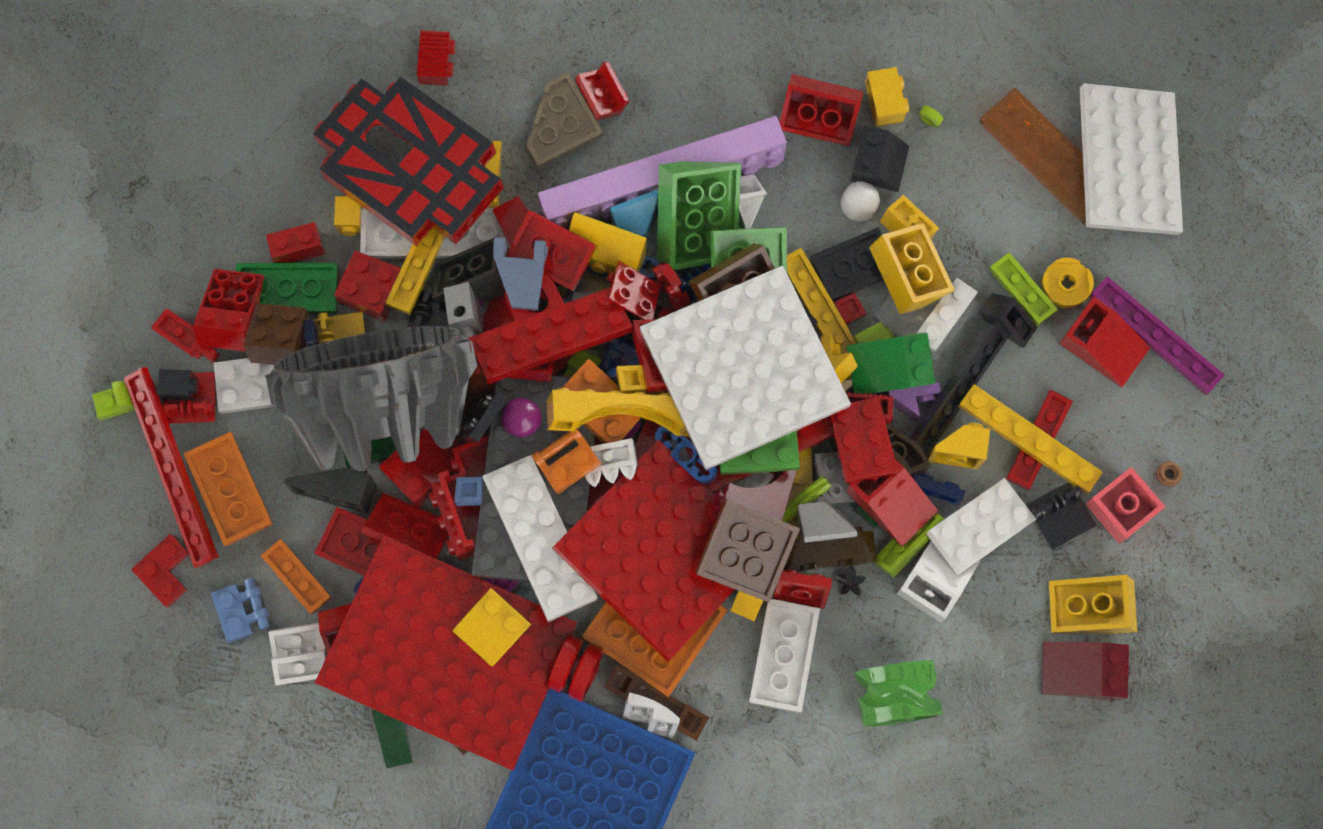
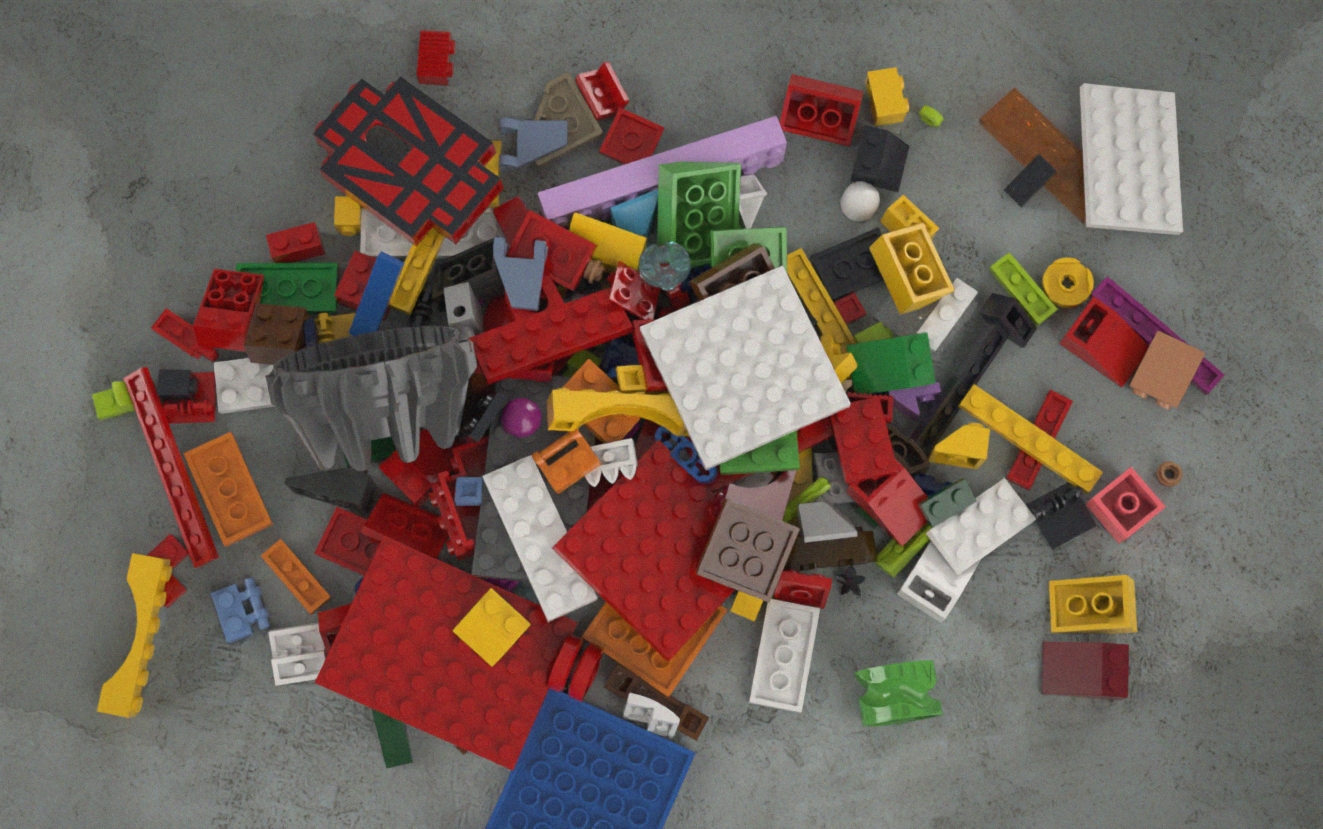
none -> yellow arch [97,553,172,718]
none -> blue tile [348,251,405,336]
none -> sand blue flag [499,118,567,172]
none -> medium nougat plate [583,260,605,285]
none -> red plate [599,108,665,165]
none -> clear light blue plate [639,242,691,291]
none -> plate [918,478,977,527]
none -> black plate [1004,154,1057,208]
none -> nougat brick [1129,330,1205,410]

